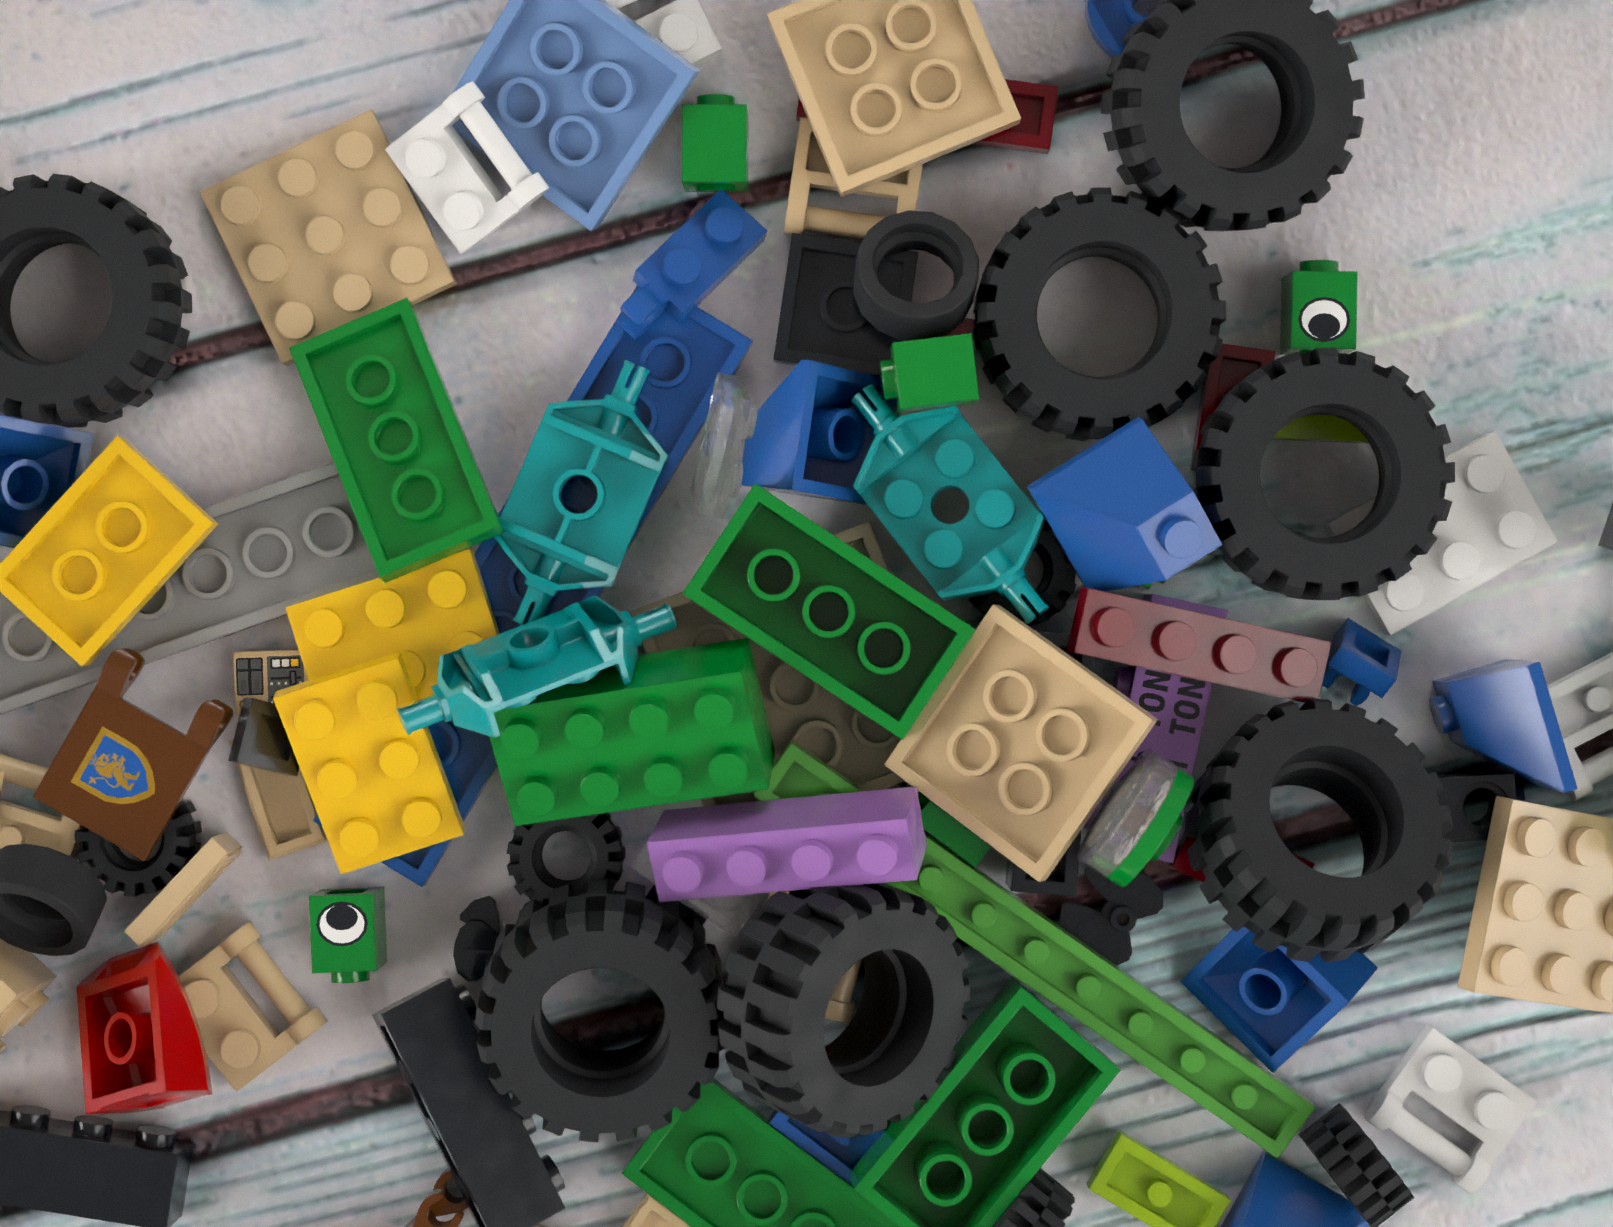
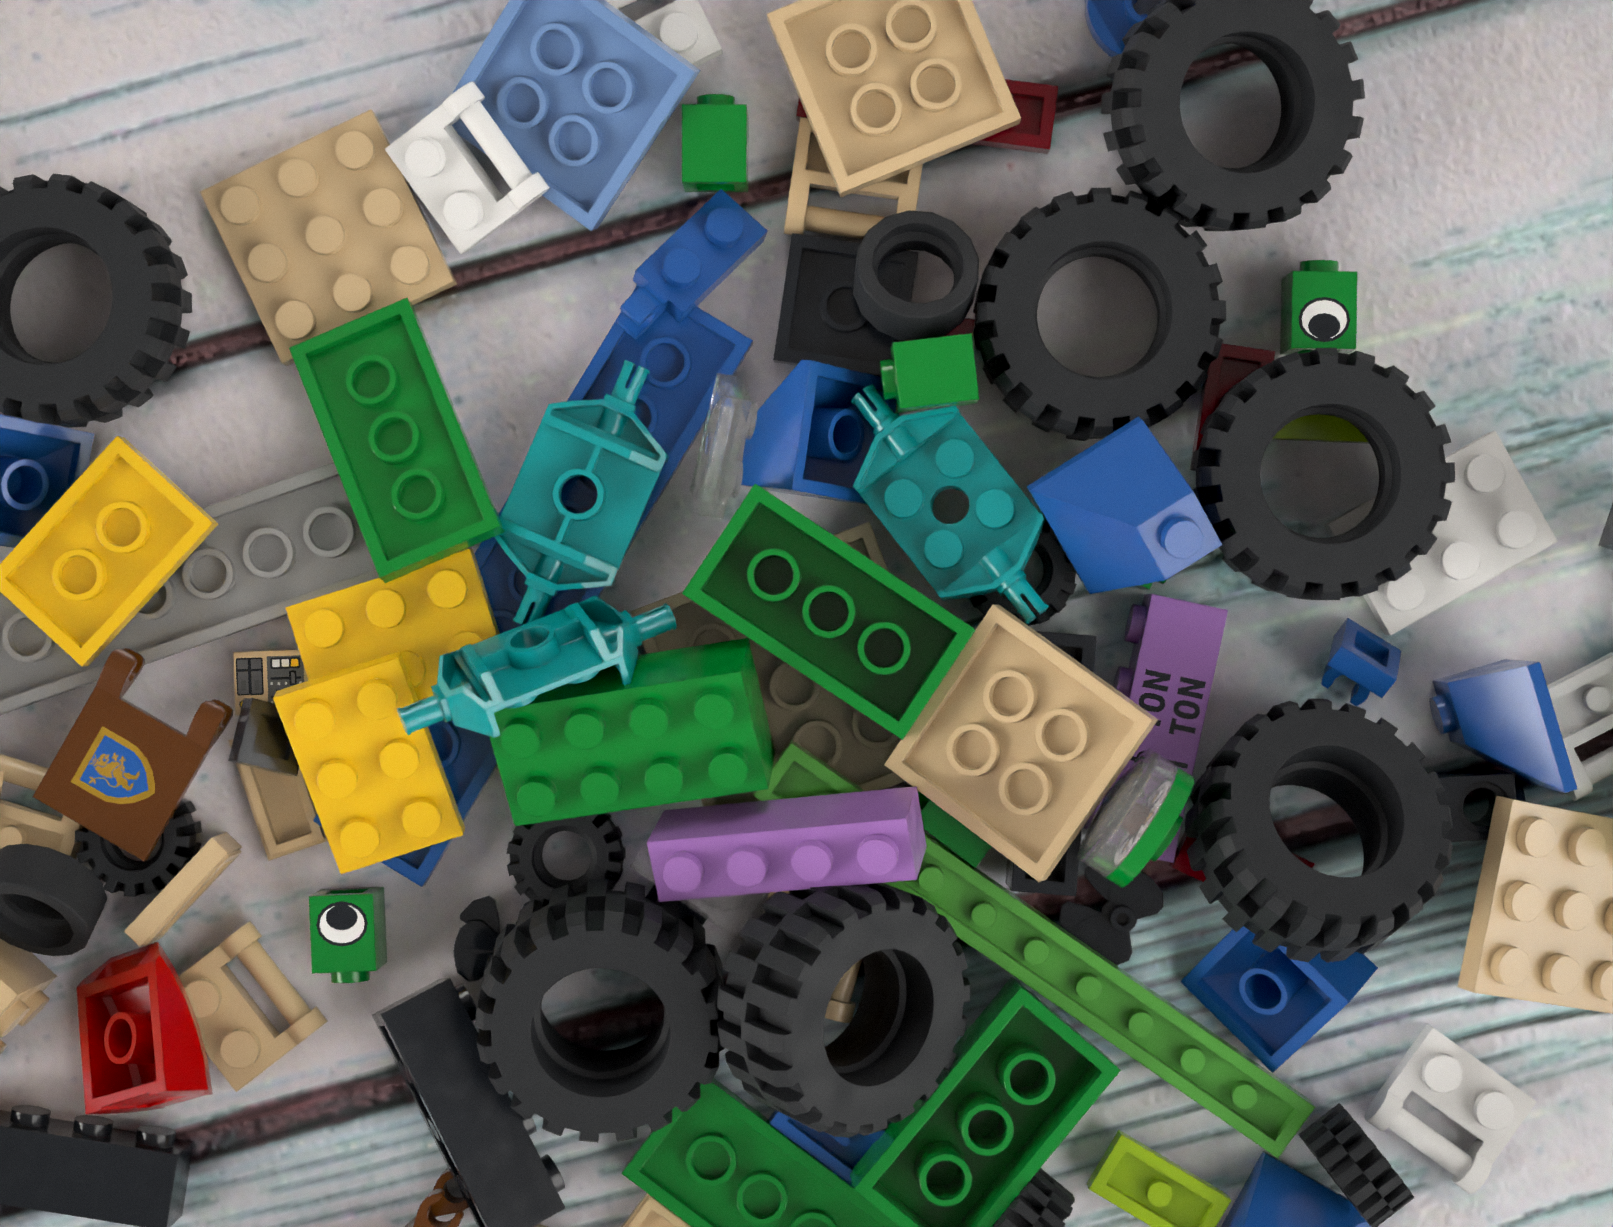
plate [1067,587,1331,703] -> none

